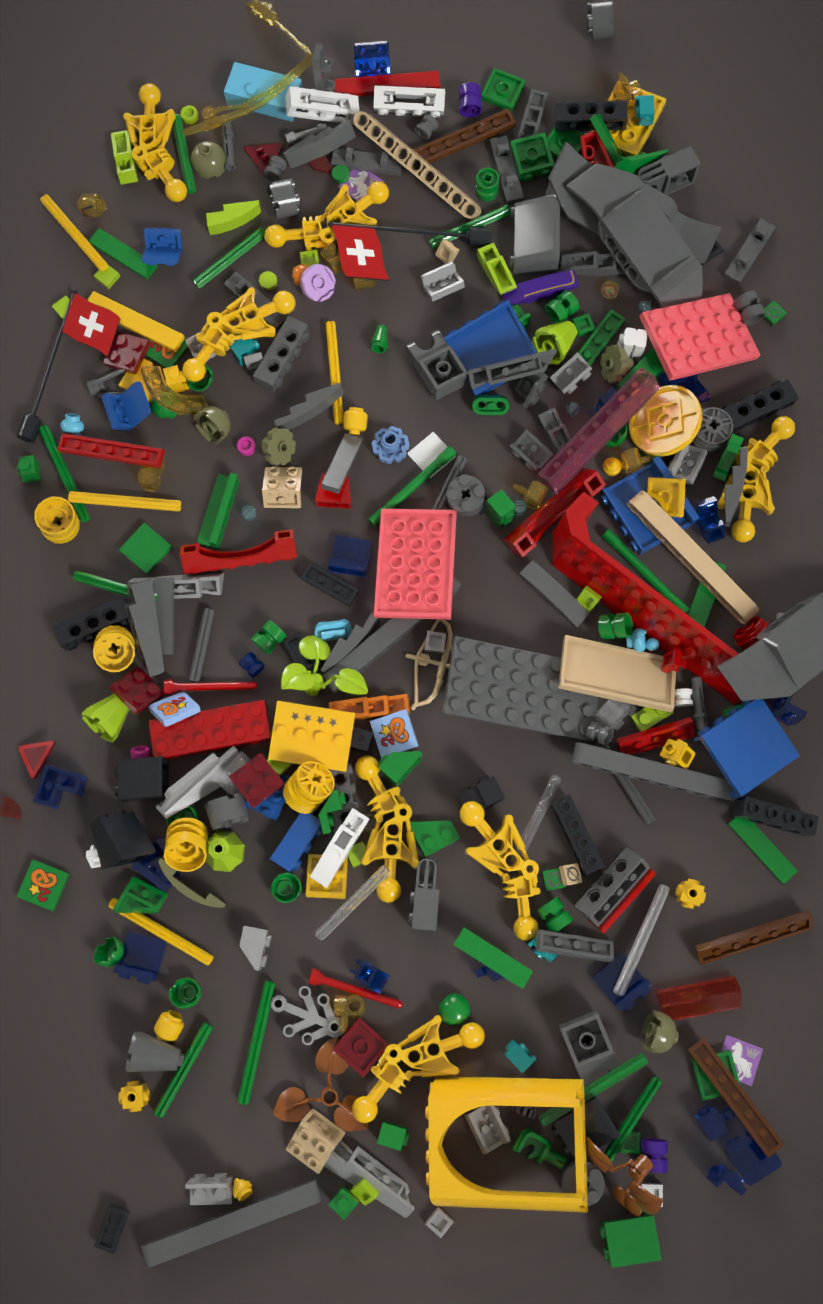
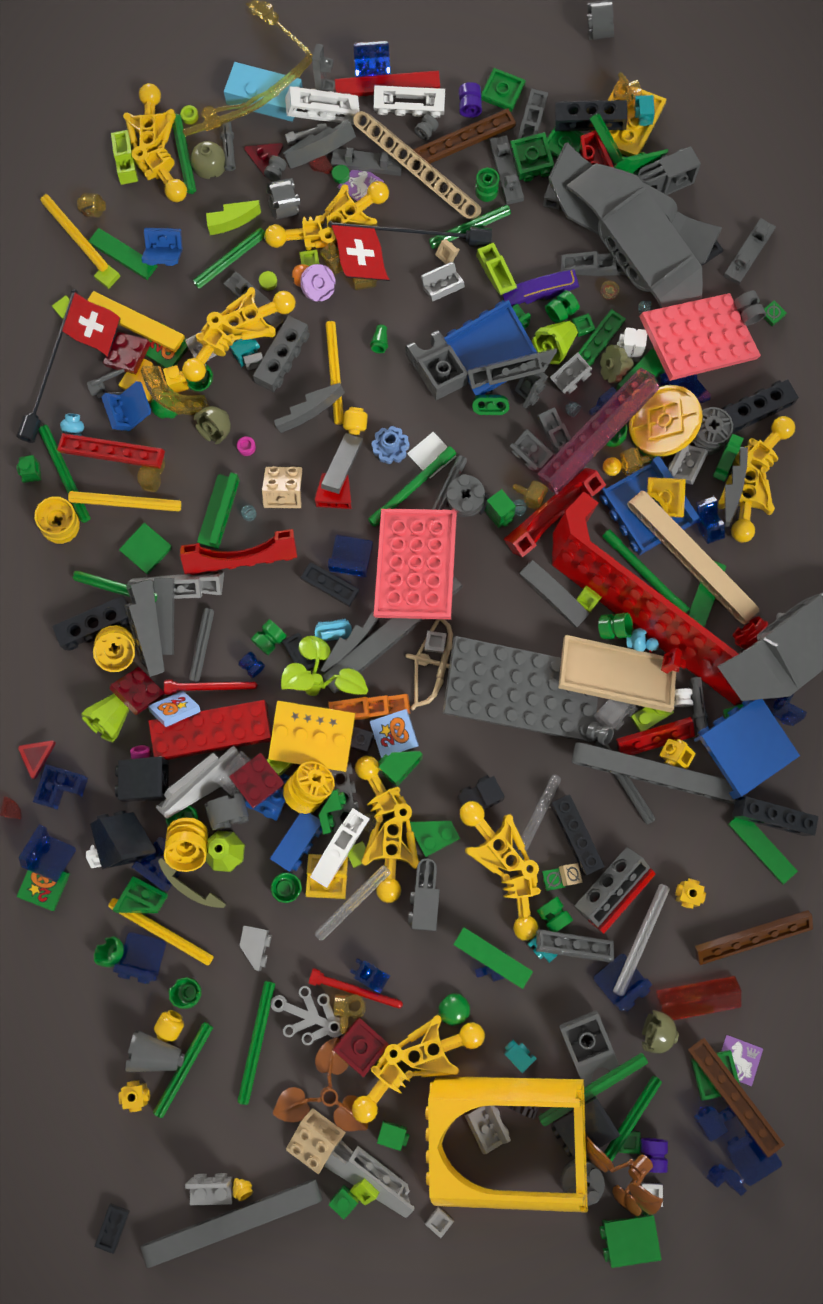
olive plant [261,428,296,465] -> none
dark grey windscreen [510,194,560,275] -> none
green piece [512,1128,567,1170] -> none
none -> clear blue bracket [18,824,76,882]

